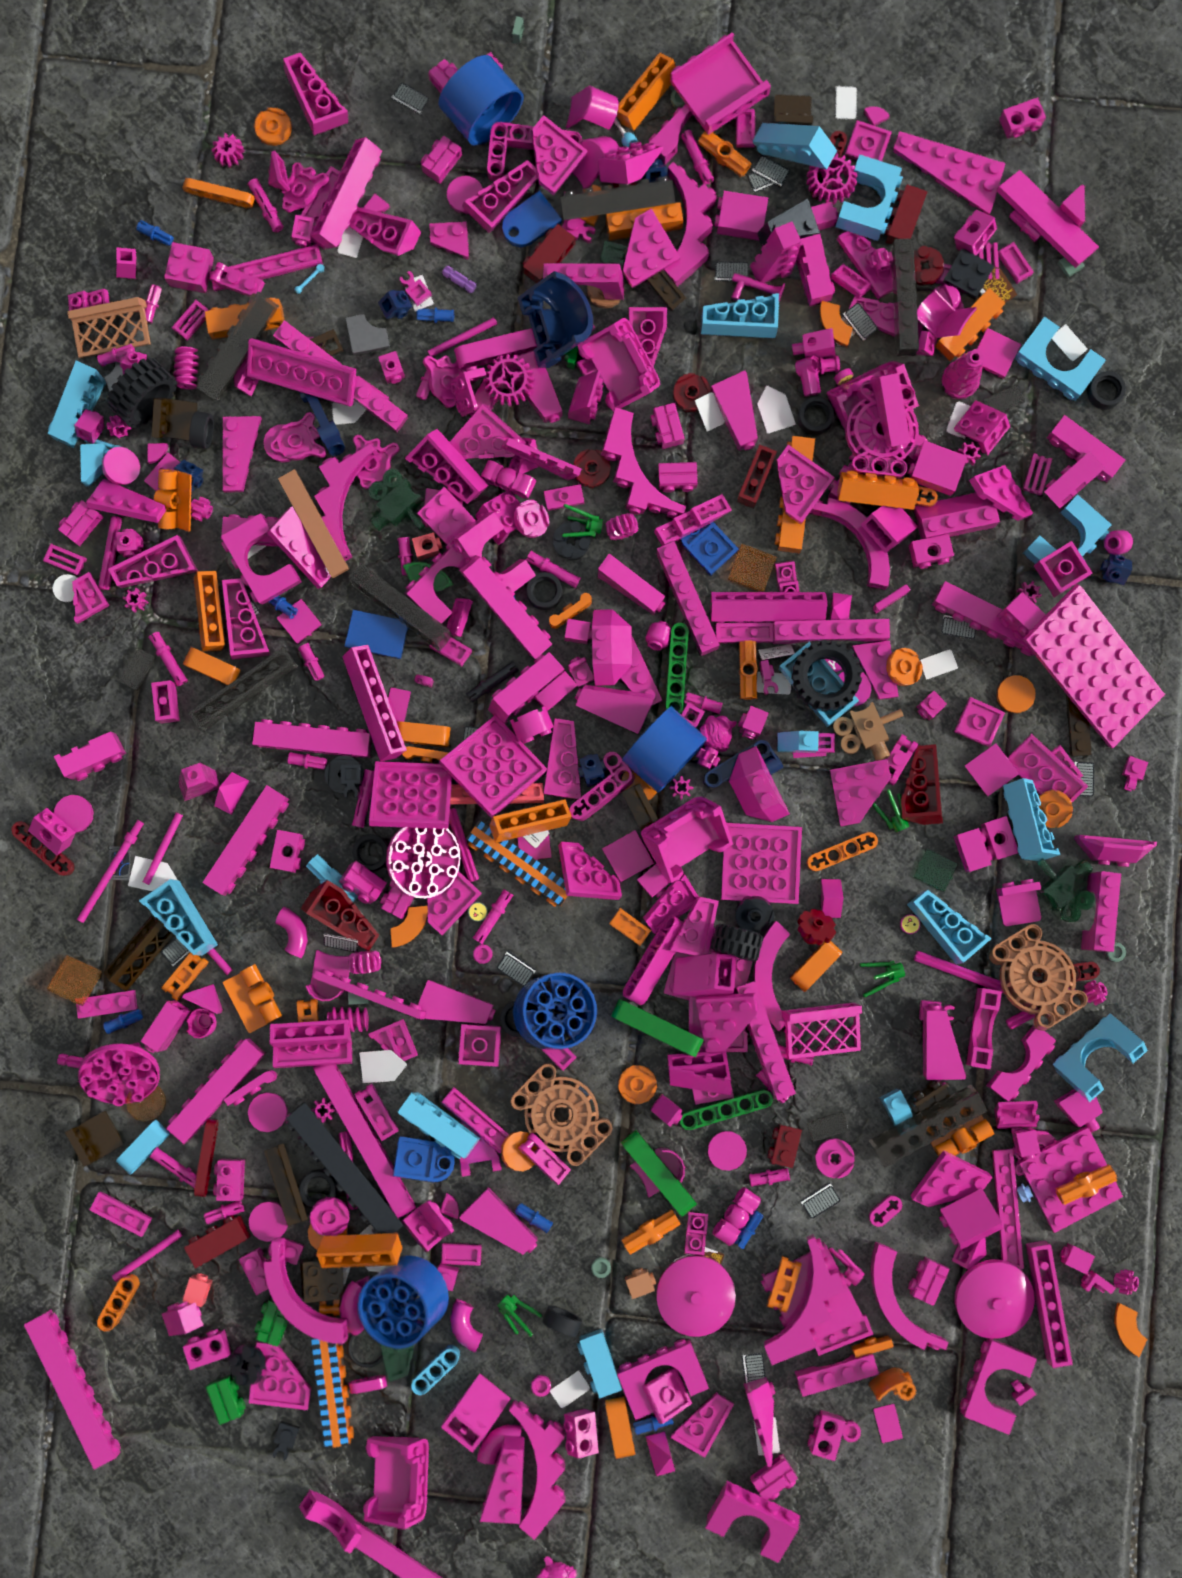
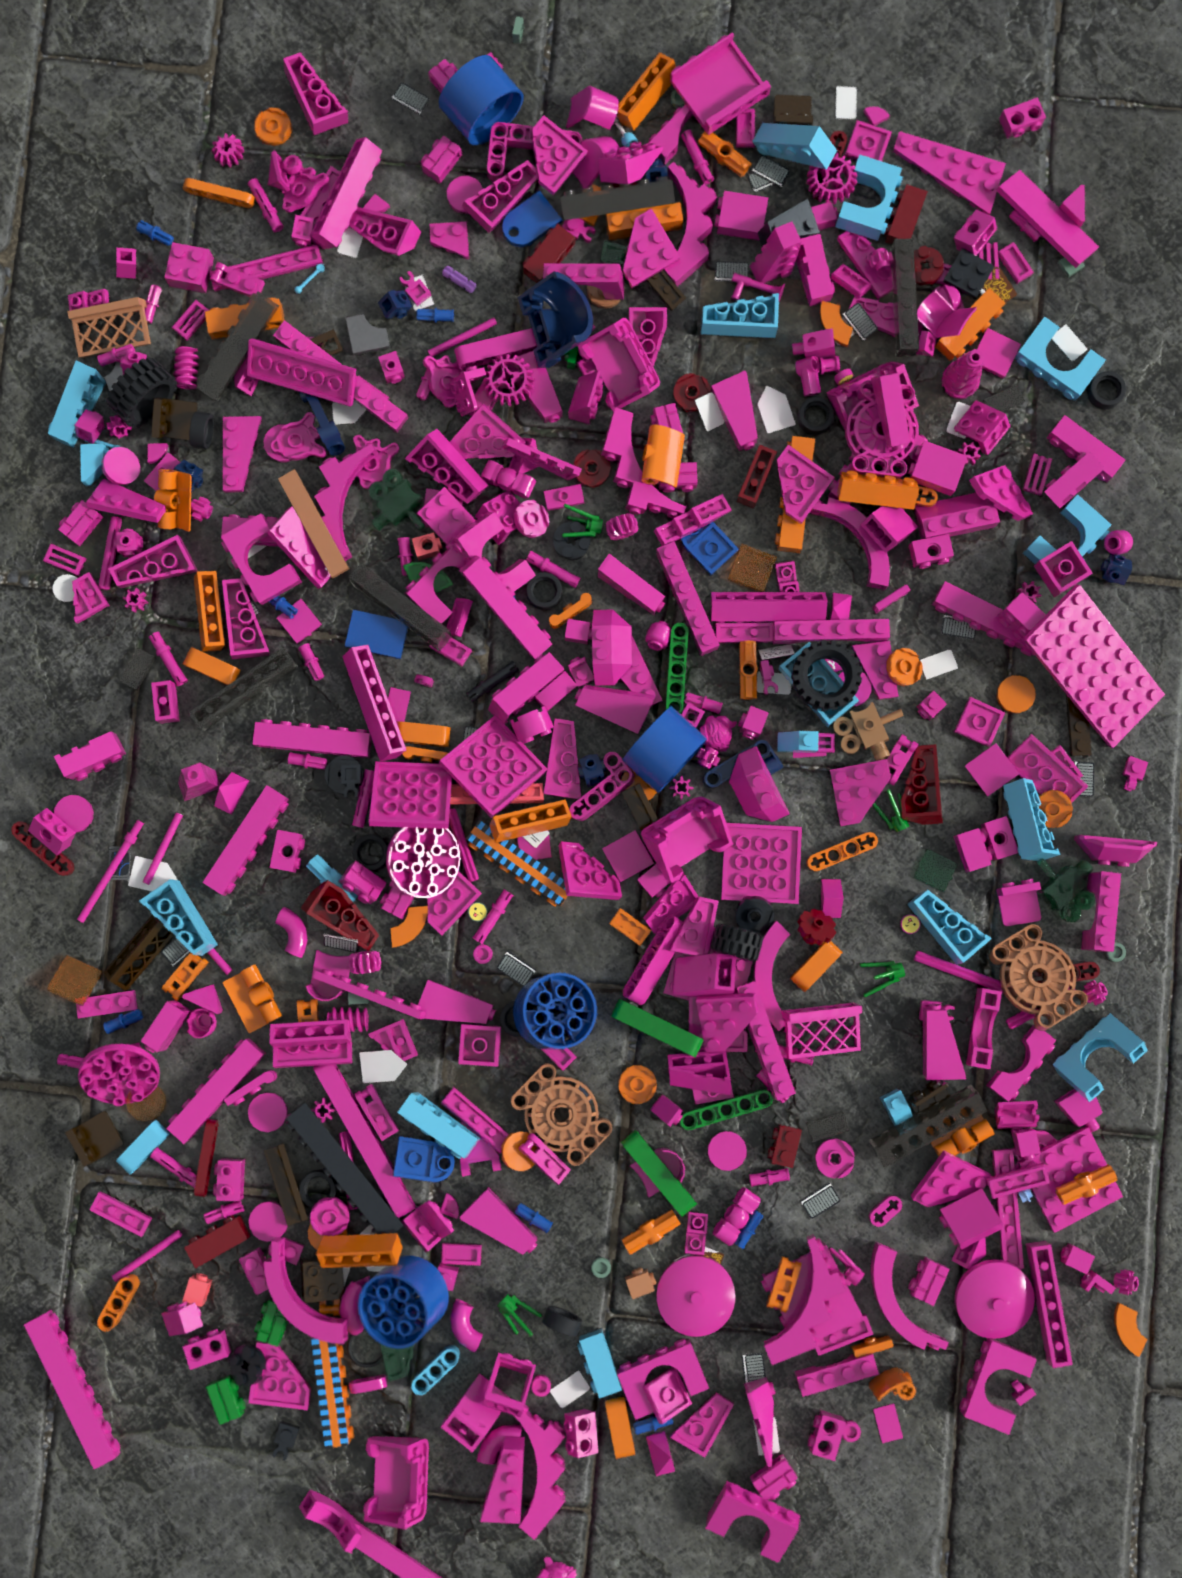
none -> dark pink tile [283,155,302,175]
none -> dark pink window [482,1353,536,1417]
none -> orange panel [641,425,685,488]
none -> dark pink tile [986,1163,1050,1199]

